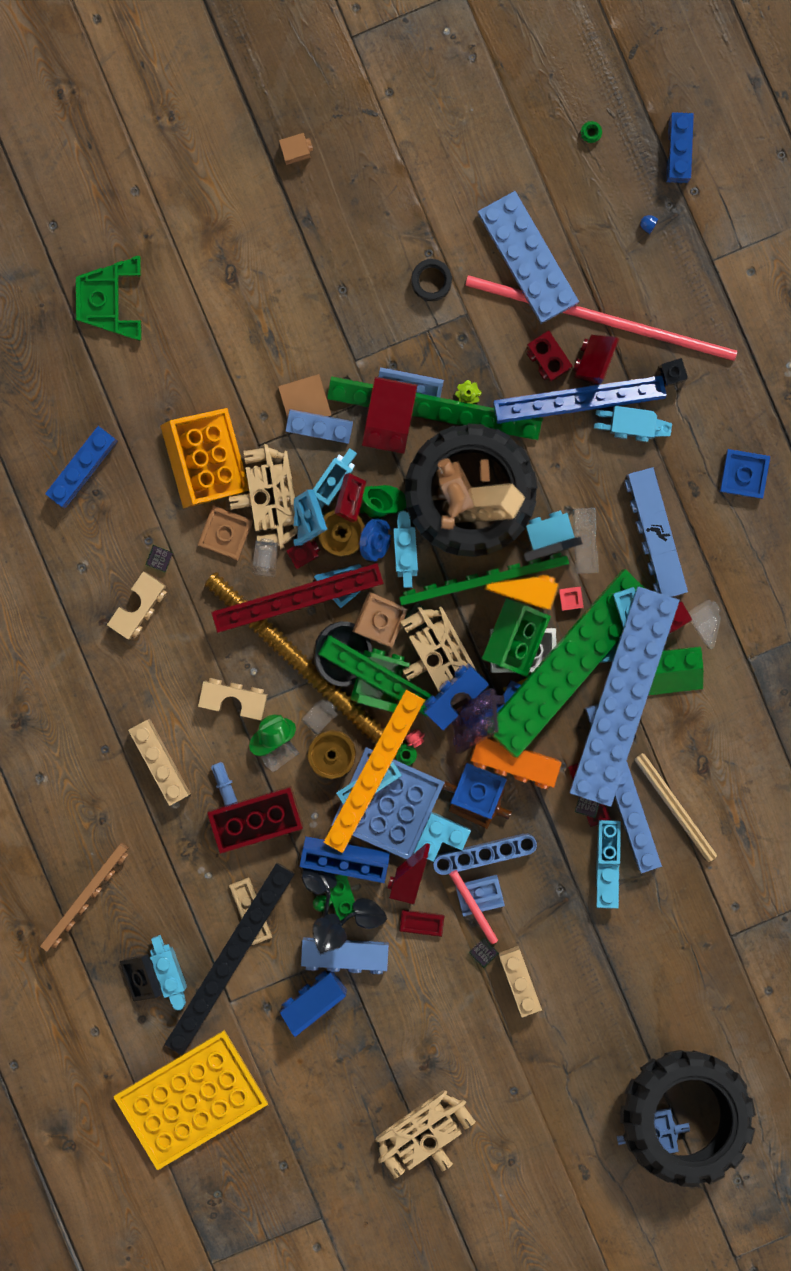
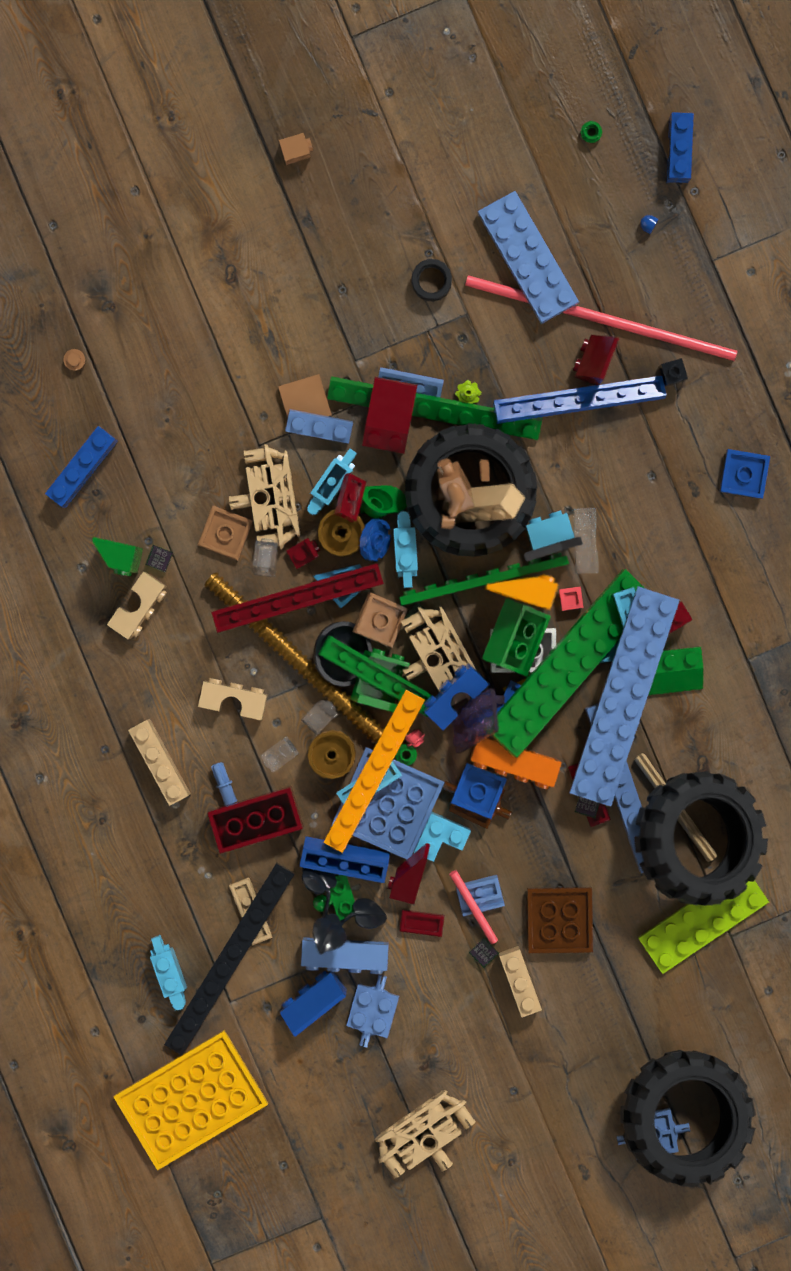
medium nougat plate [40,843,129,951] -> none
green wing [76,256,142,341] -> none
black plate [119,954,162,1001] -> none
light orange slope [160,408,249,509] -> none
green piece [249,715,296,756] -> none
dark azure wing [294,489,327,546] -> none
medium blue beam [433,833,537,875] -> none
dark red brick [526,330,573,382] -> none
medium azure hinge [594,406,672,442] -> none
medium azure slope [596,820,621,909] -> none
medium blue brick [624,467,688,597] -> none
clear slope [688,599,721,650] -> none
none -> medium nougat plate [64,349,85,371]
none -> green slope [92,537,143,576]
none -> medium blue plate [346,974,400,1047]
none -> reddish brown plate [527,887,593,953]
none -> black tyre [634,771,768,906]
none -> lime plate [638,881,769,974]

